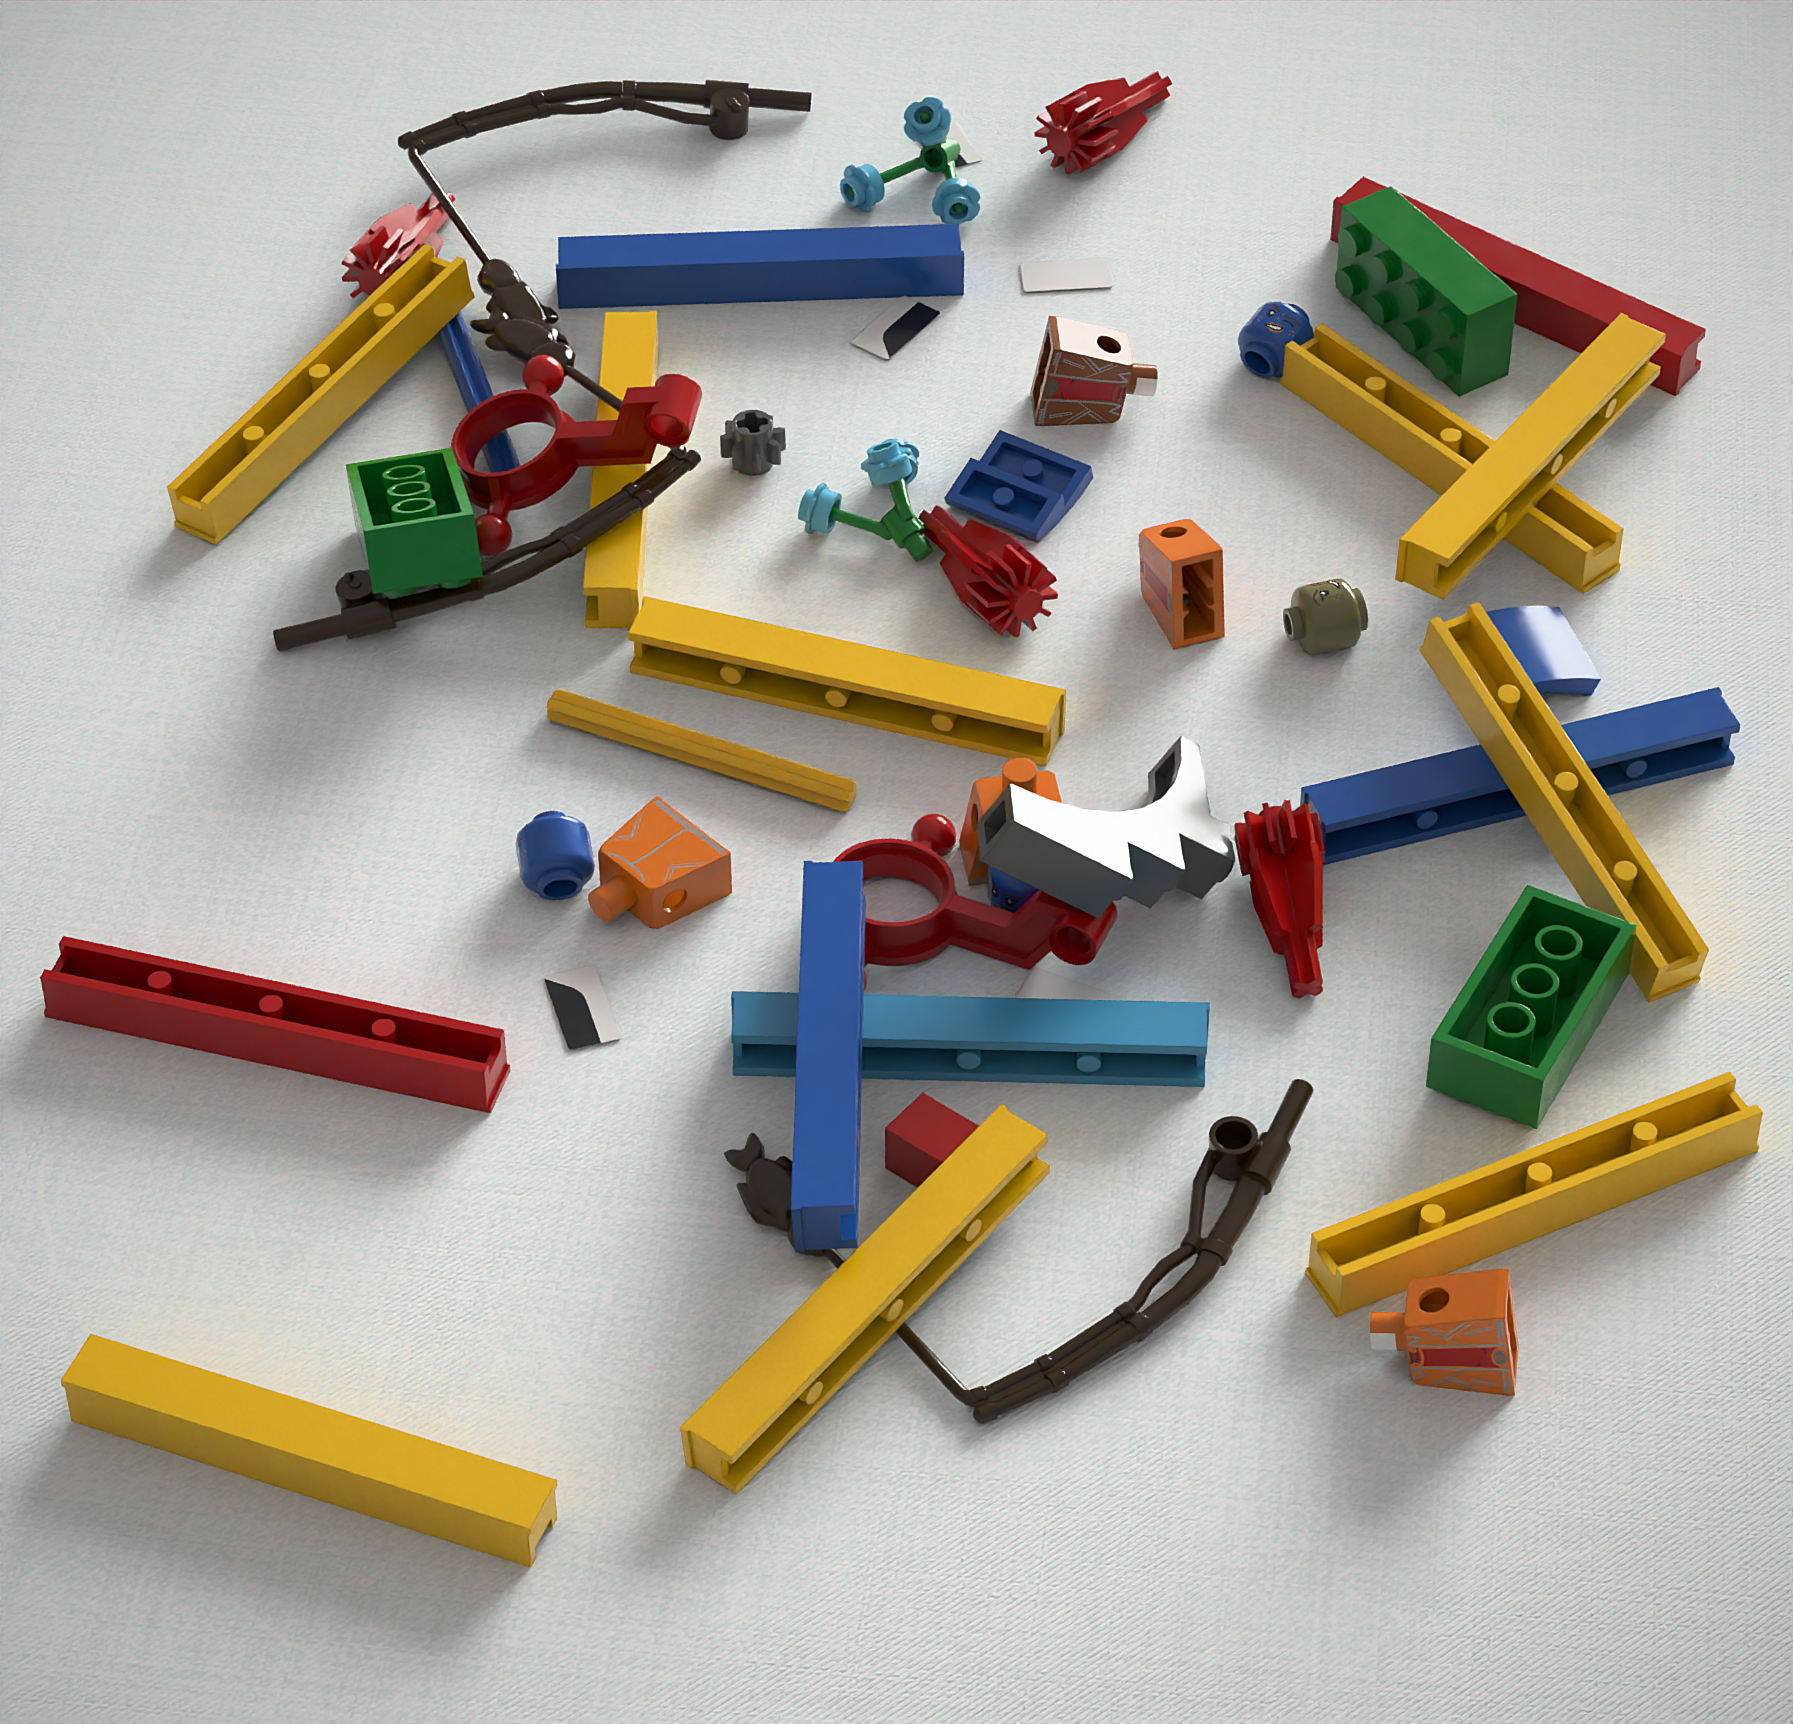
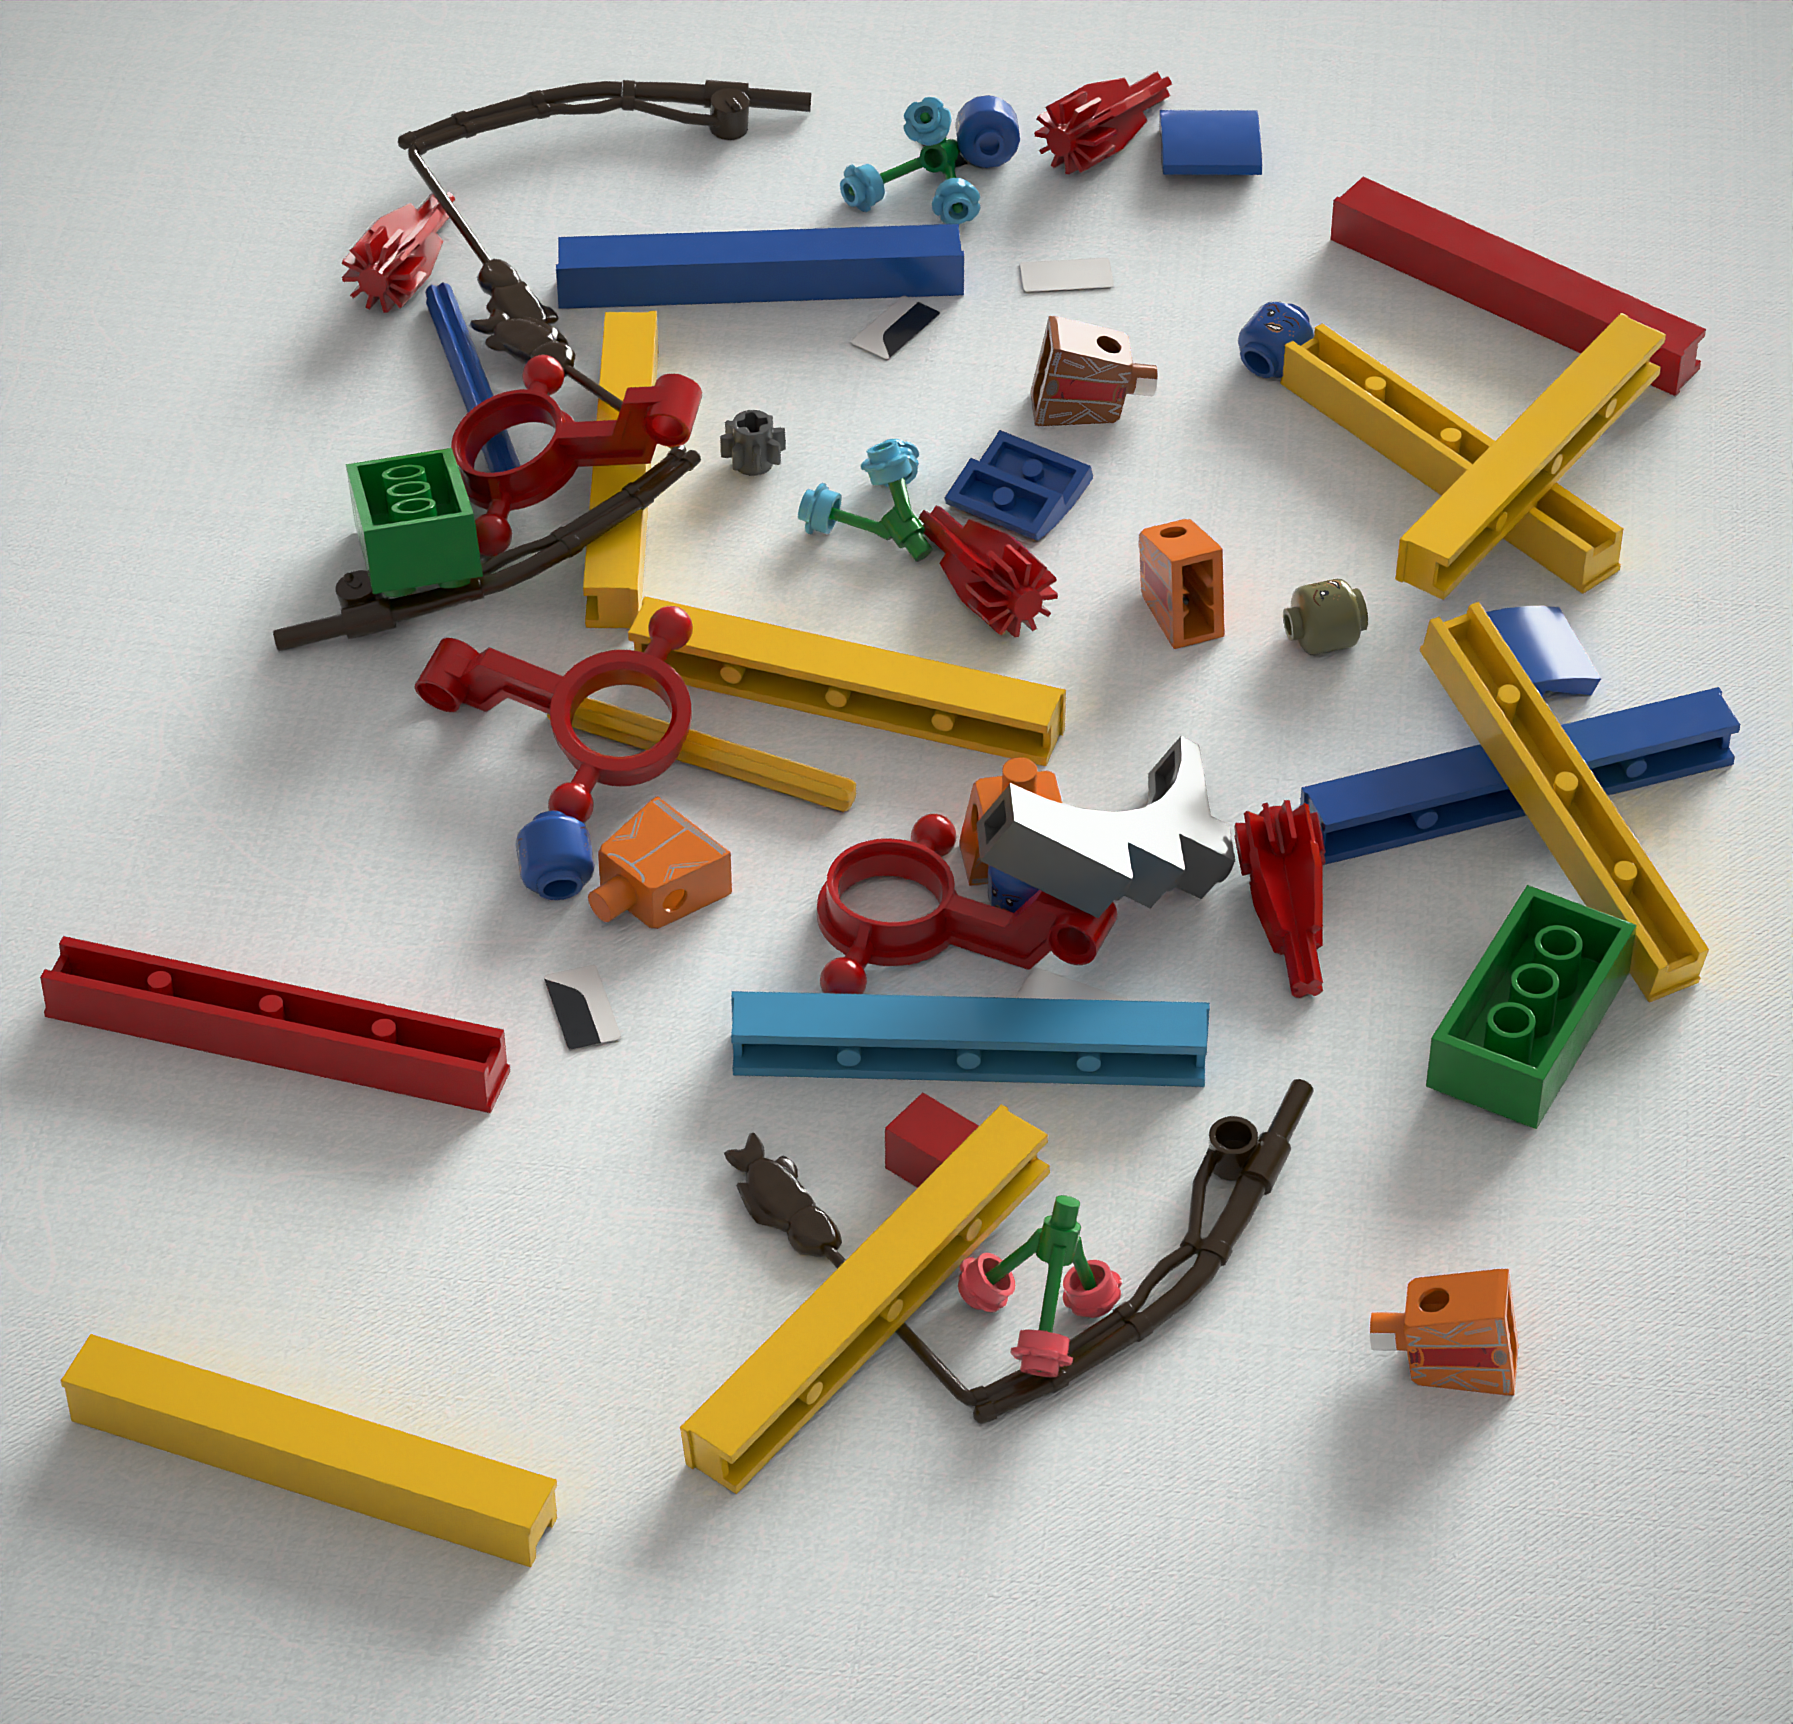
yellow tile [167,244,475,545] -> none
blue tile [791,861,866,1252] -> none
yellow tile [1305,1071,1763,1317] -> none
green brick [1335,186,1517,397] -> none
none -> red piece [414,606,693,823]
none -> blue head [955,95,1020,168]
none -> plant [958,1195,1122,1377]
none -> blue slope [1159,110,1262,175]

